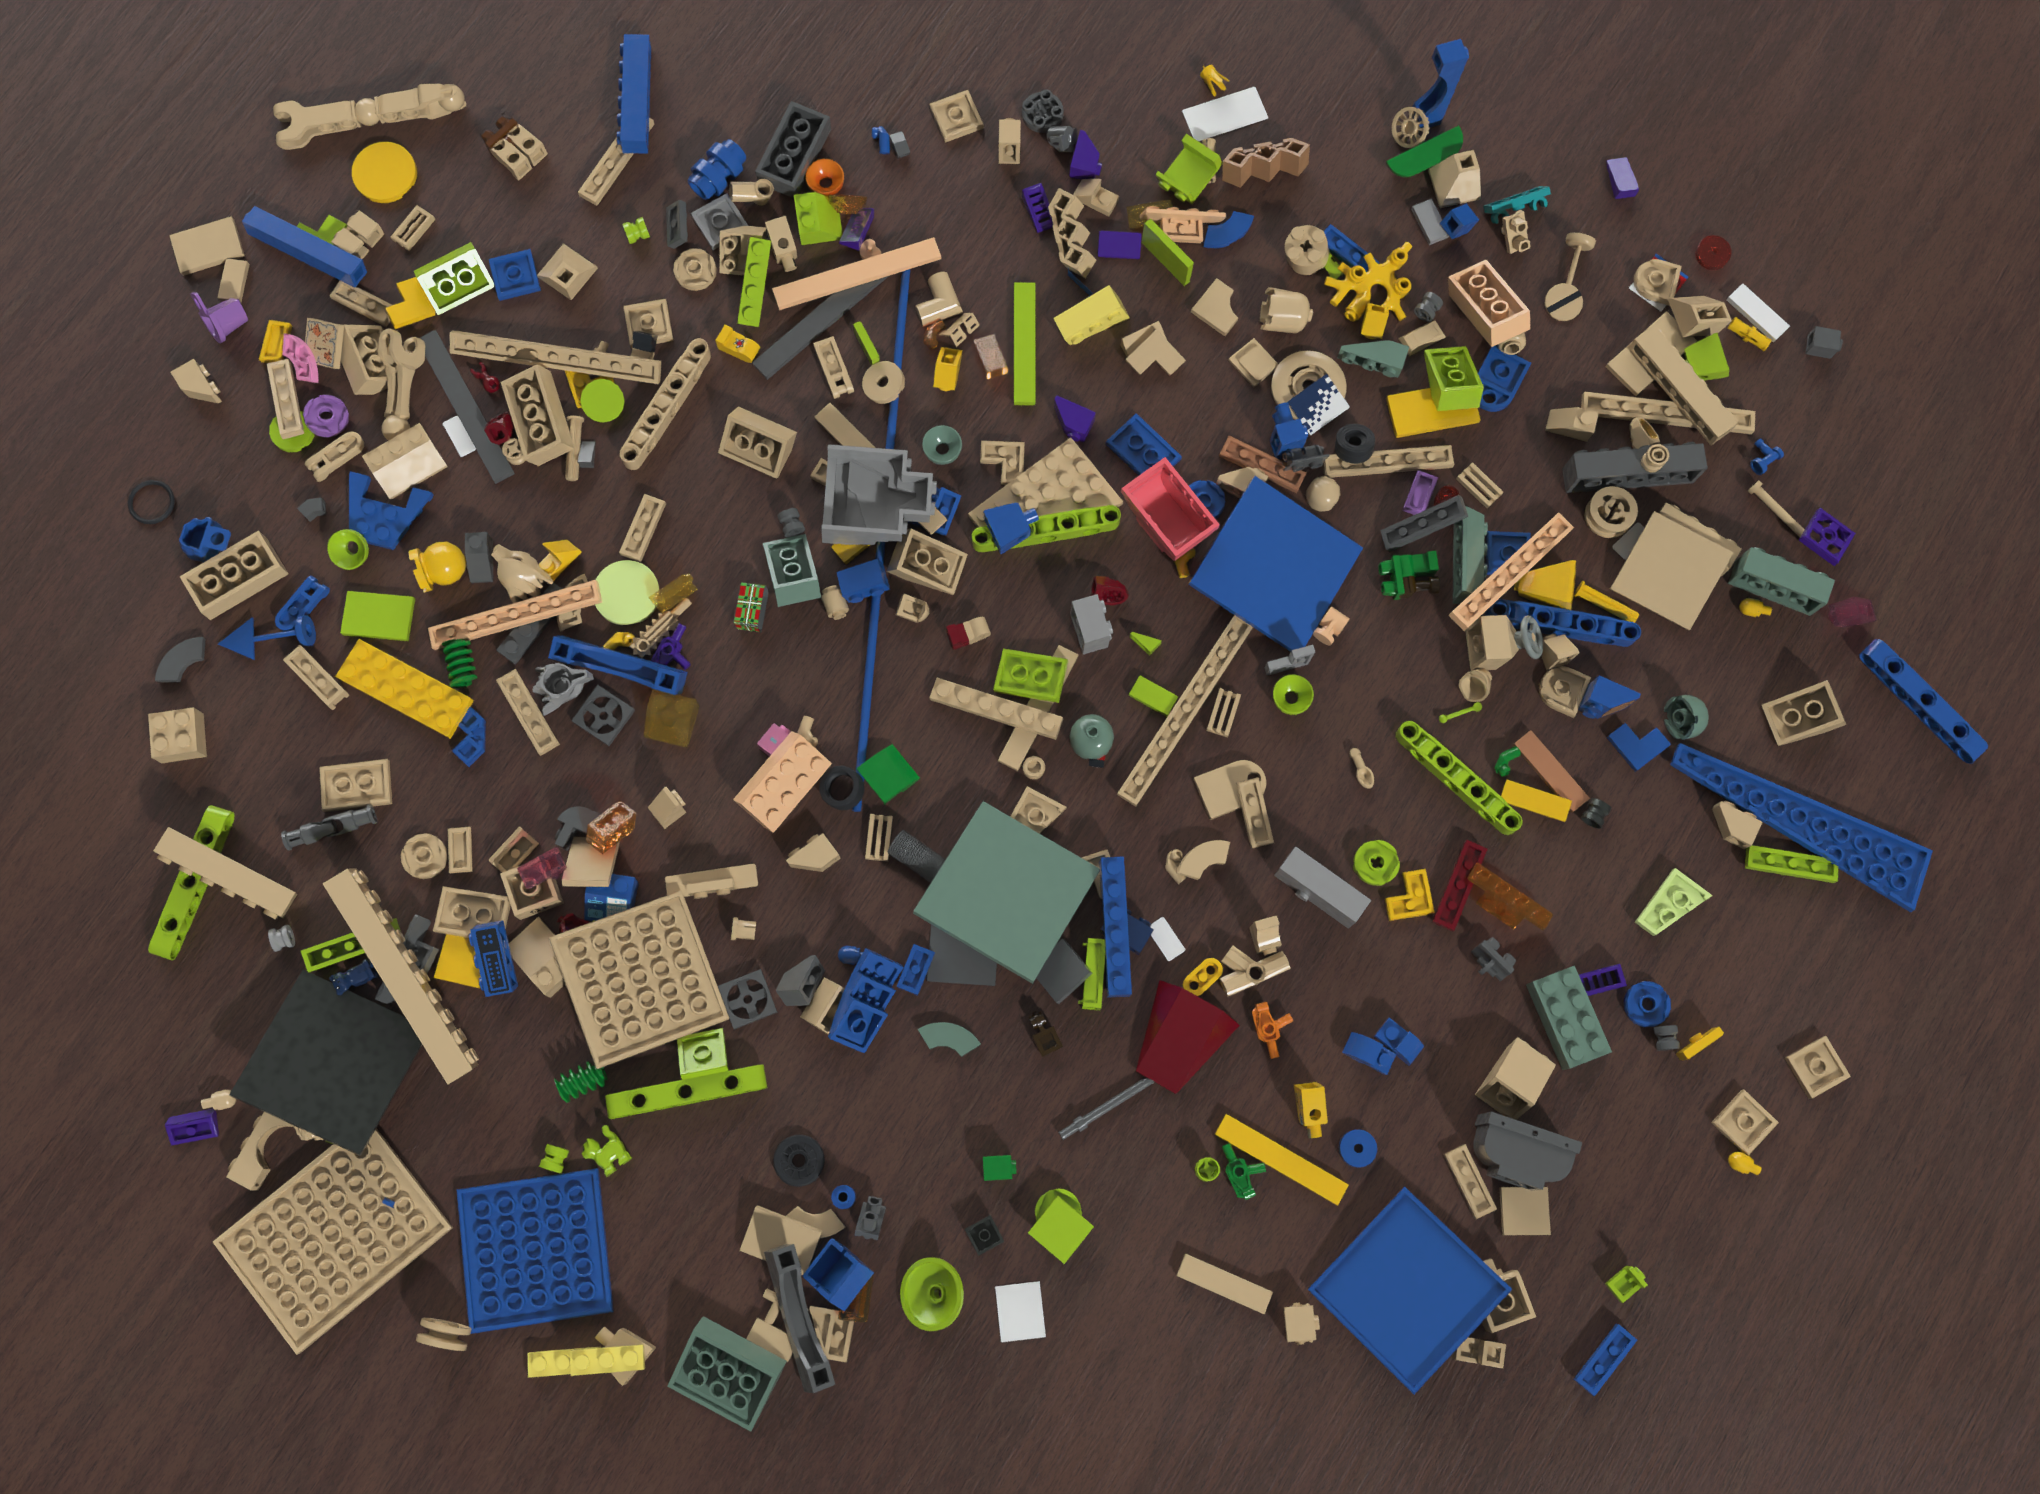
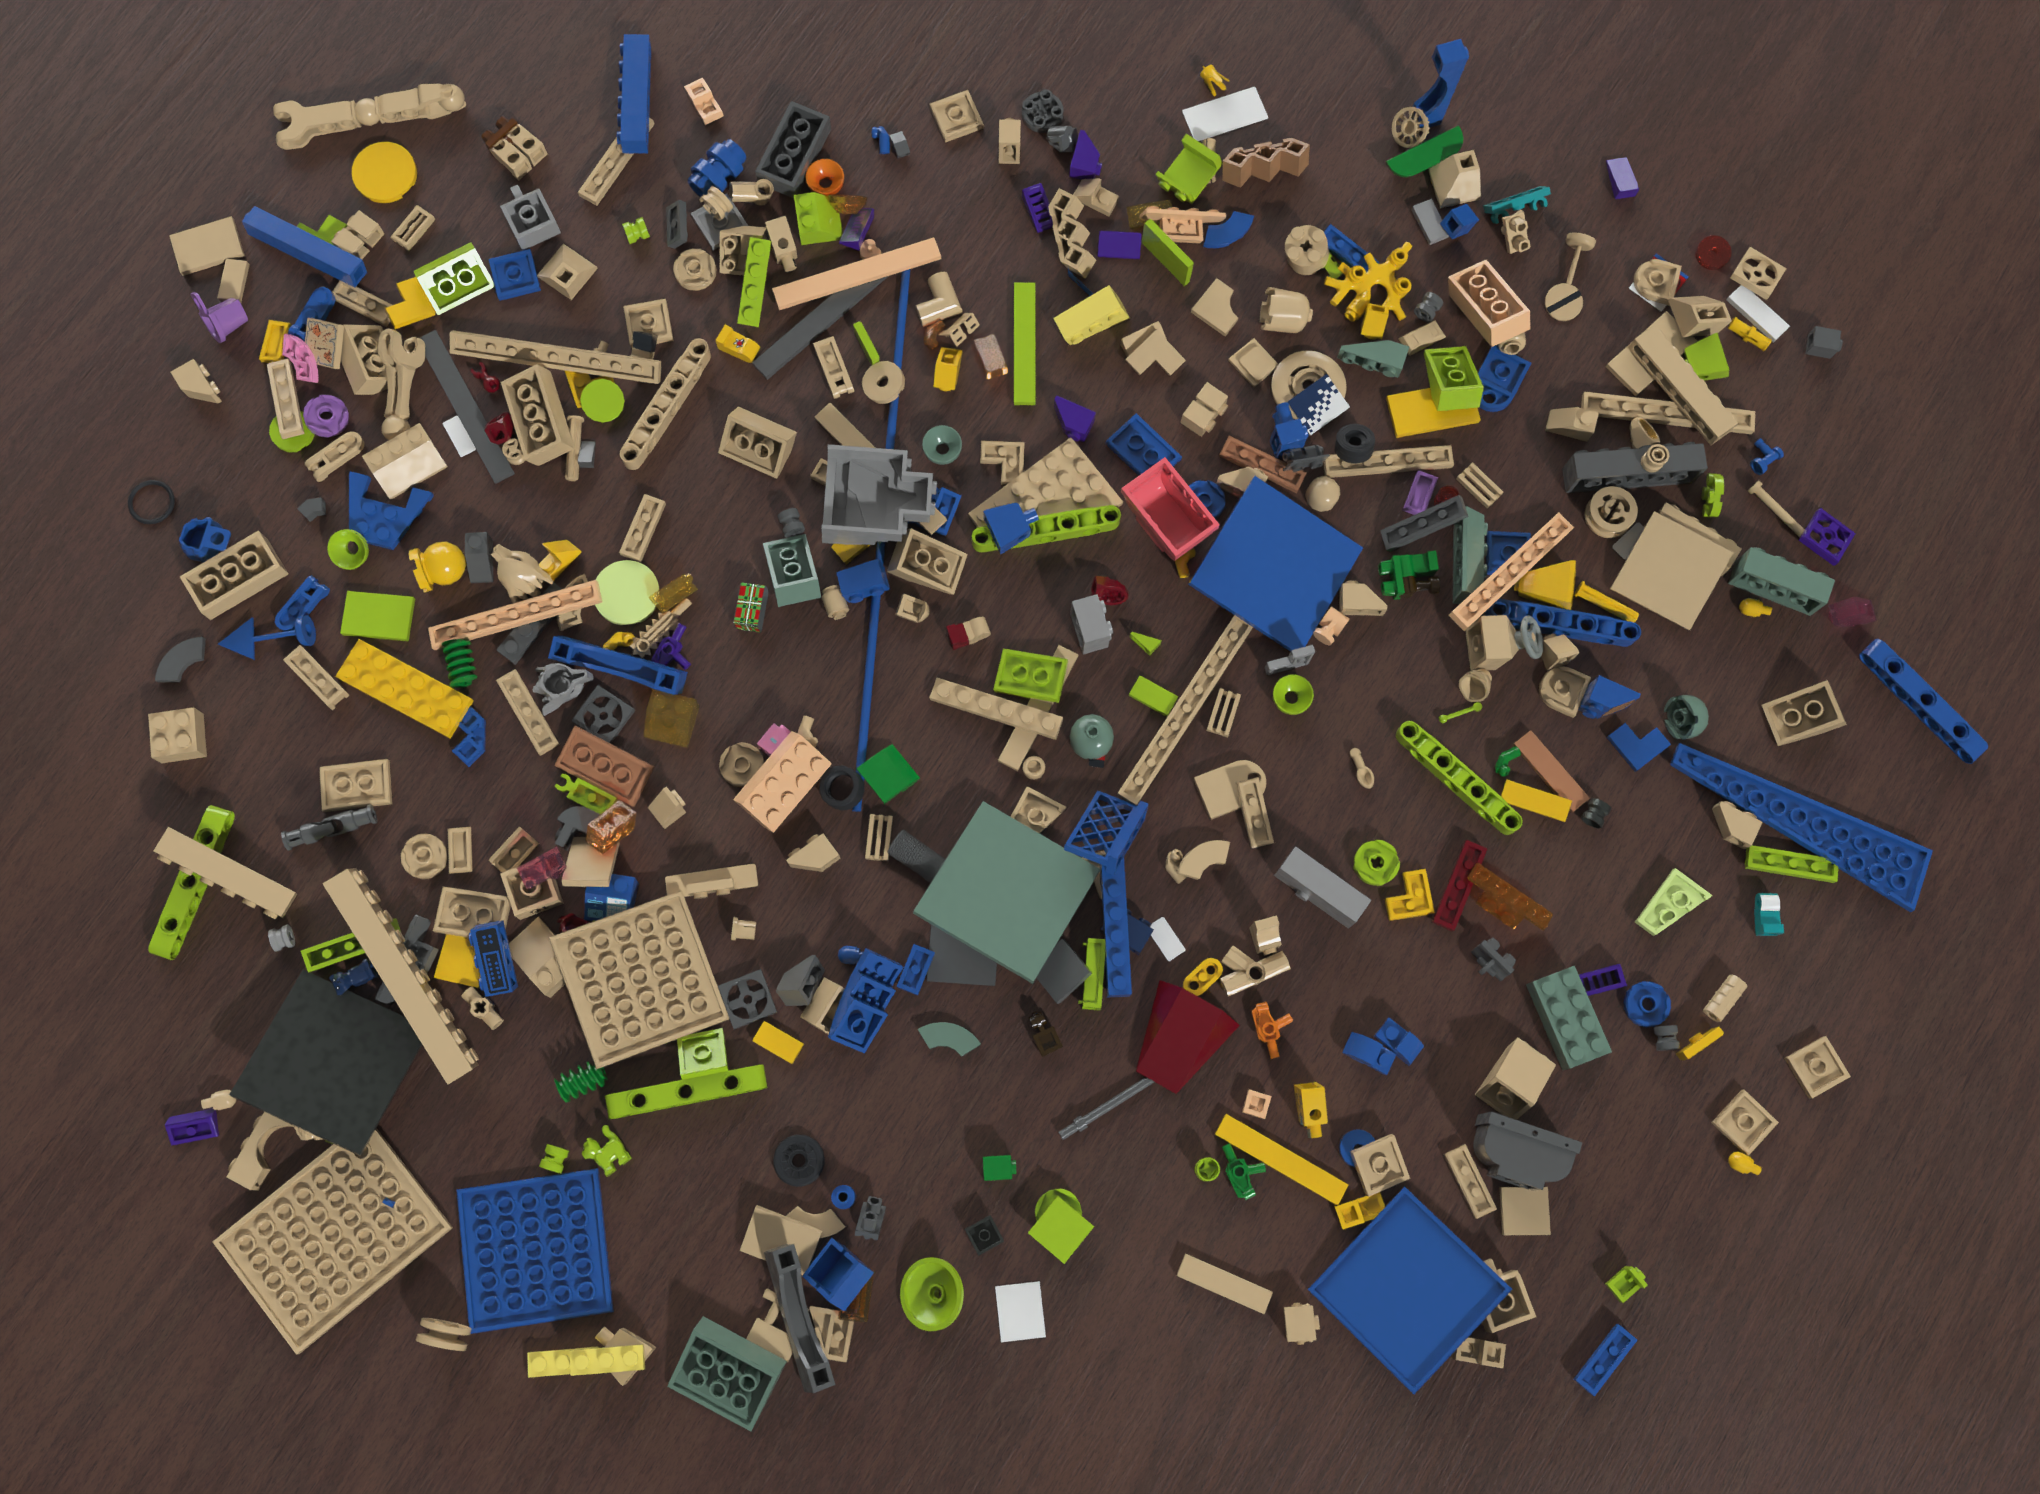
none -> blue plate [288,287,336,342]
none -> tan axle [462,987,504,1030]
none -> light grey hinge [500,185,561,251]
none -> nougat tile [554,726,655,807]
none -> lime plate [555,774,618,819]
none -> light nougat slope [684,78,724,125]
none -> tan wheel [699,186,733,221]
none -> tan tile [719,742,764,788]
none -> yellow tile [752,1021,804,1064]
none -> blue fence [1064,791,1149,875]
none -> tan piece [1181,382,1228,437]
none -> light nougat plate [1242,1089,1271,1119]
none -> yellow slope [1335,1192,1386,1229]
none -> tan slope [1339,581,1387,616]
none -> tan tile [1350,1134,1410,1197]
none -> lime plate [1702,473,1724,517]
none -> tan axle [1703,974,1747,1022]
none -> tan piece [1730,247,1787,300]
none -> teal leg [1754,893,1784,936]

